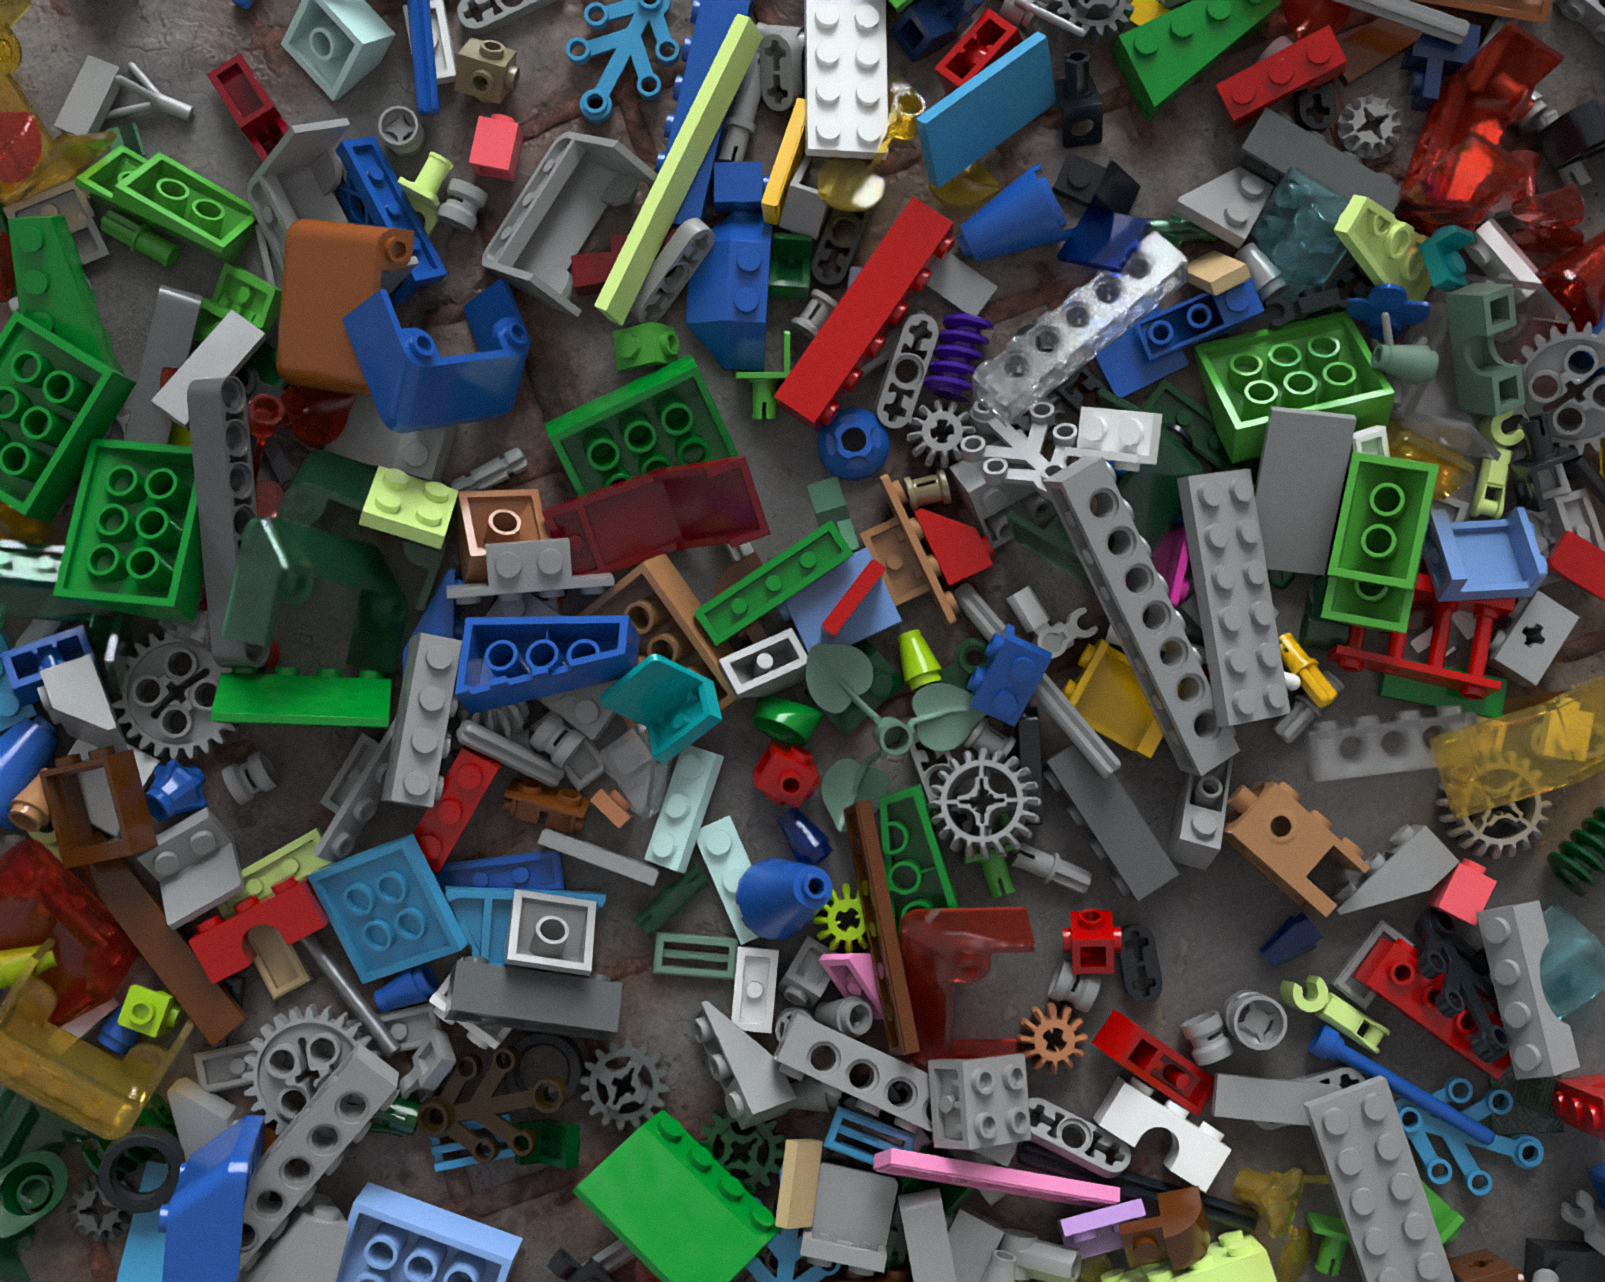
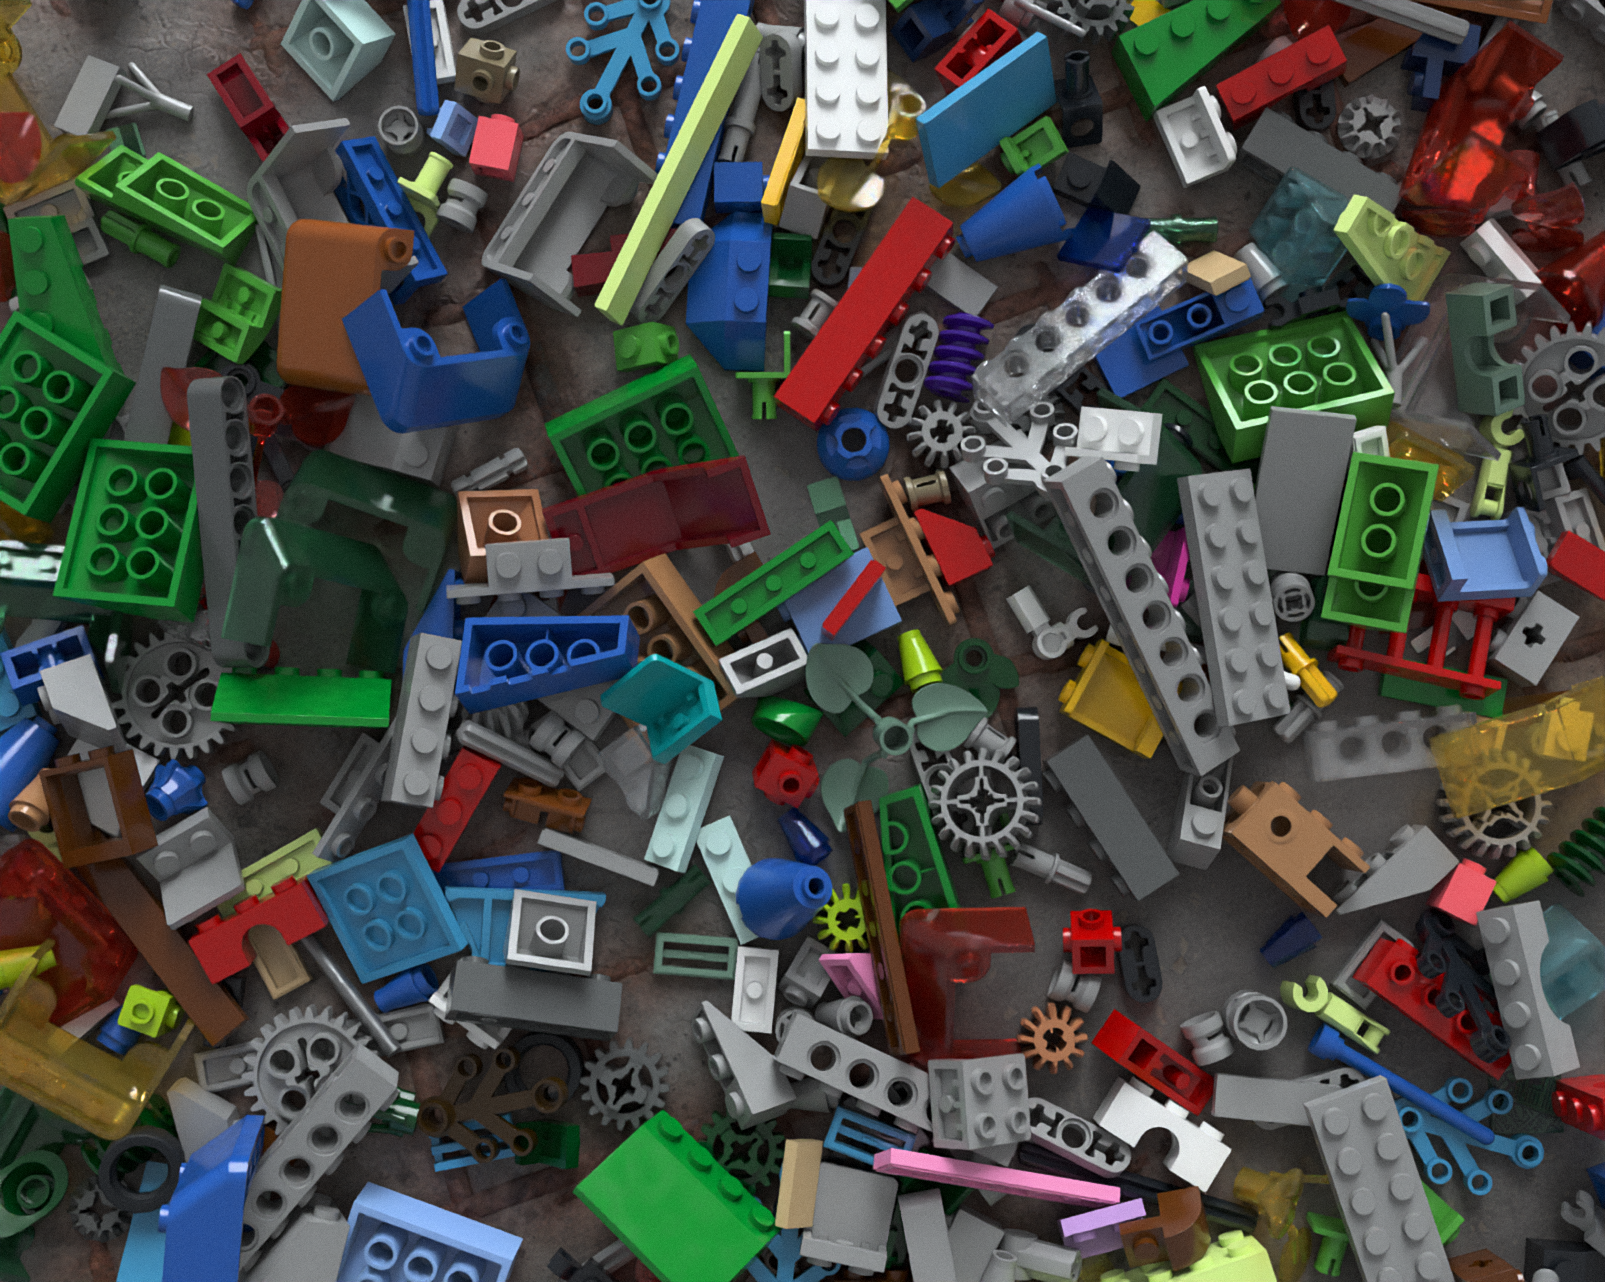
light grey tile [151,309,266,430] -> none
yellowish green plate [359,466,459,549] -> none
light grey plate [399,1029,456,1103] -> none
nougat plate [590,788,634,829] -> none
light grey axle [953,583,1121,779] -> none
blue bracket [967,623,1052,727] -> none
light grey wing [1171,166,1274,249] -> none
sand green cone [1371,344,1439,385] -> none
teal bracket [1419,225,1476,292] -> none
none -> light blue tile [426,100,478,157]
none -> bright green bracket [999,116,1069,176]
none -> white bracket [1153,86,1237,188]
none -> light grey wheel [1269,571,1315,622]
none -> lime cone [1493,846,1554,904]

